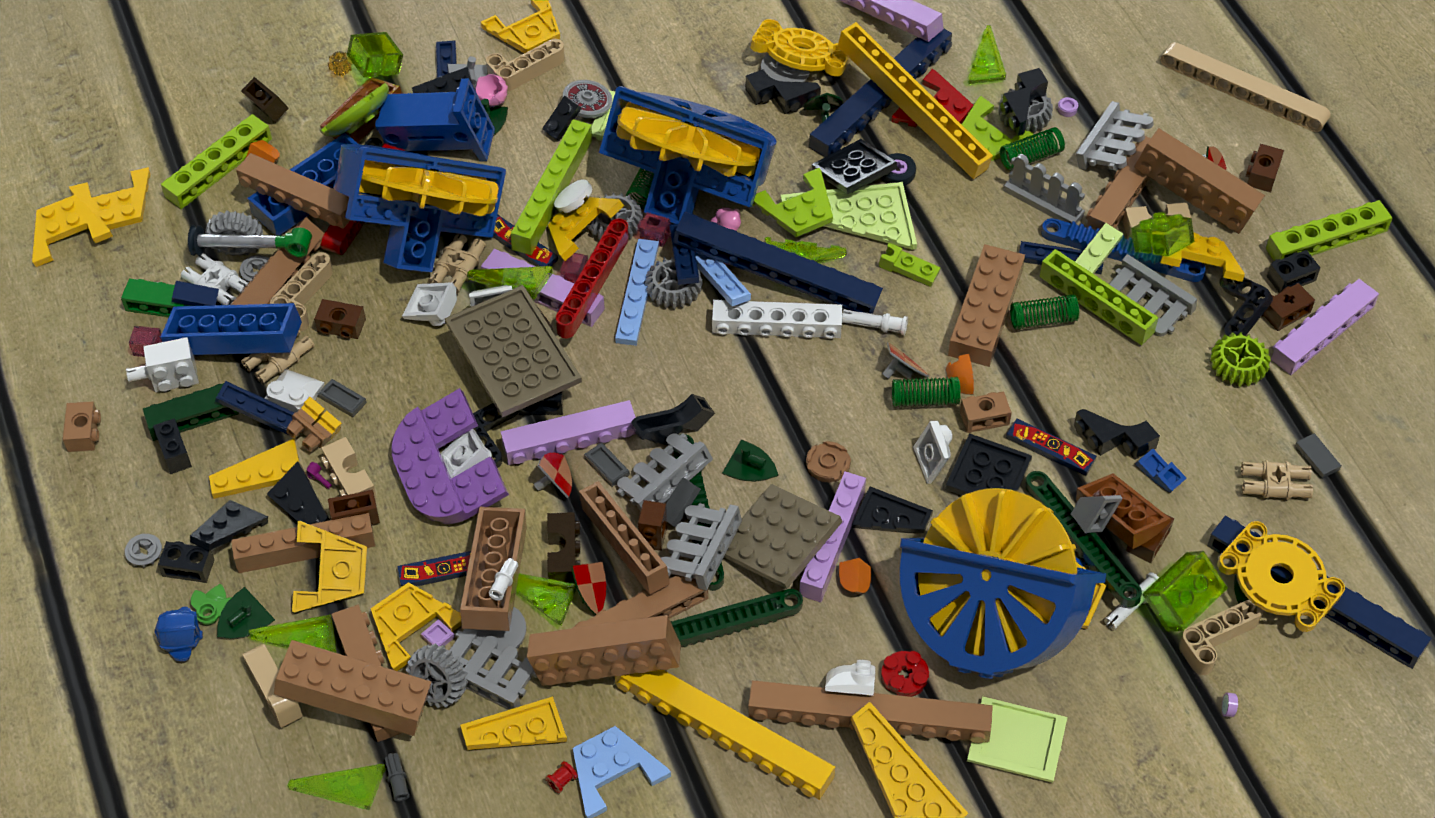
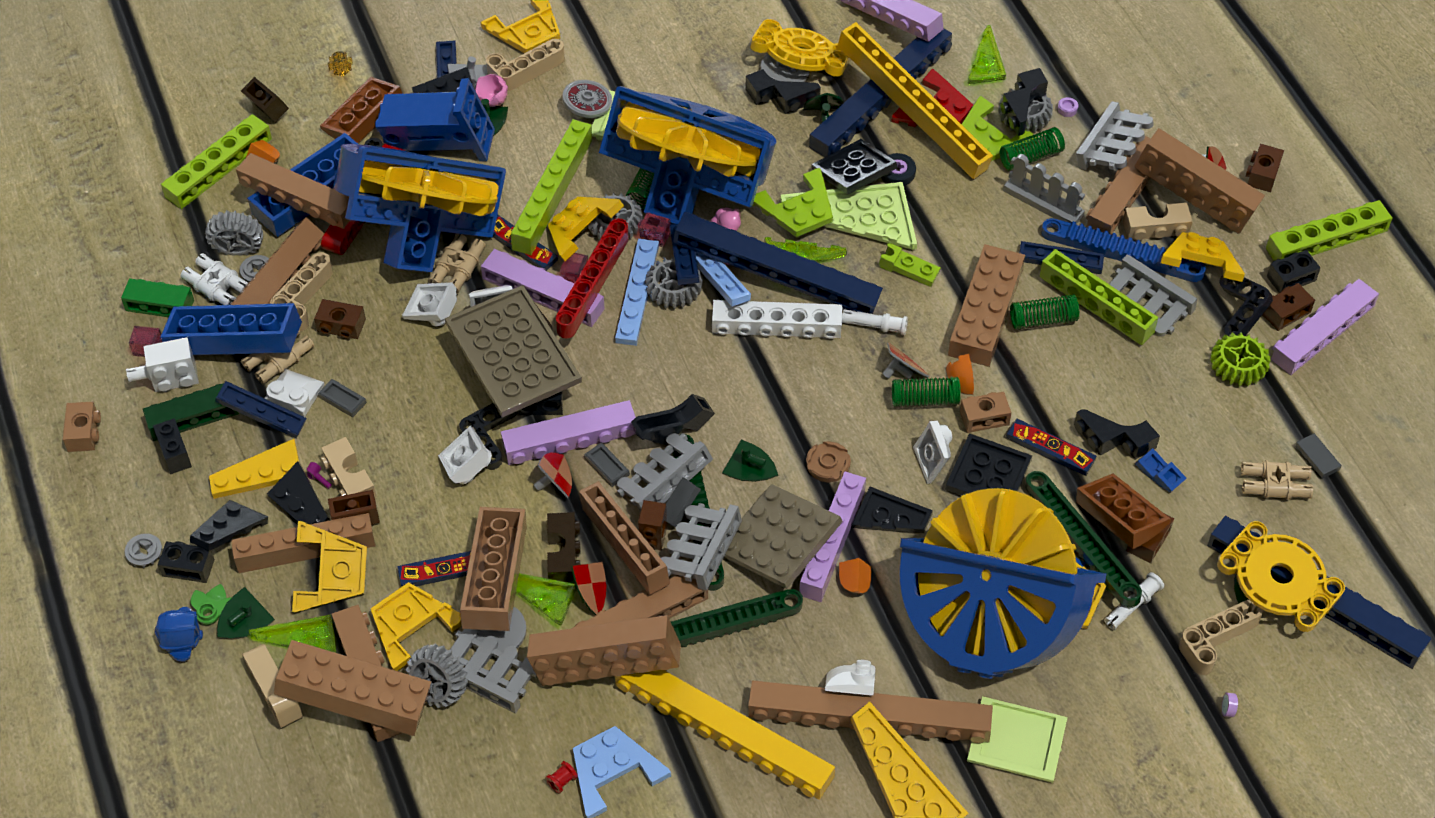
yellow wing [32,194,113,267] -> none
yellow wing [69,167,151,230] -> none
dark blue tile [172,281,219,306] -> none
piece [188,225,312,257] -> none
medium nougat hips [286,397,342,452] -> none
clear neon green wing [287,764,386,810] -> none
lime brick [320,82,389,137] -> none
clear neon green piece [347,32,403,78] -> none
dark grey axle [385,753,410,802] -> none
medium lavender plate [392,388,509,524] -> none
lavender tile [421,619,455,647] -> none
yellow wing [460,696,567,750] -> none
clear neon green wing [467,266,553,300] -> none
white axle [488,558,518,601] -> none
black piece [542,95,582,141] -> none
white tile [554,179,592,213] -> none
red plate [881,651,929,697] -> none
light grey slope [1071,495,1123,533] -> none
yellowish green plate [1075,223,1123,274] -> none
clear neon green piece [1131,212,1195,256] -> none
clear neon green brick [1142,551,1228,632] -> none
tan beam [1160,42,1331,132] -> none

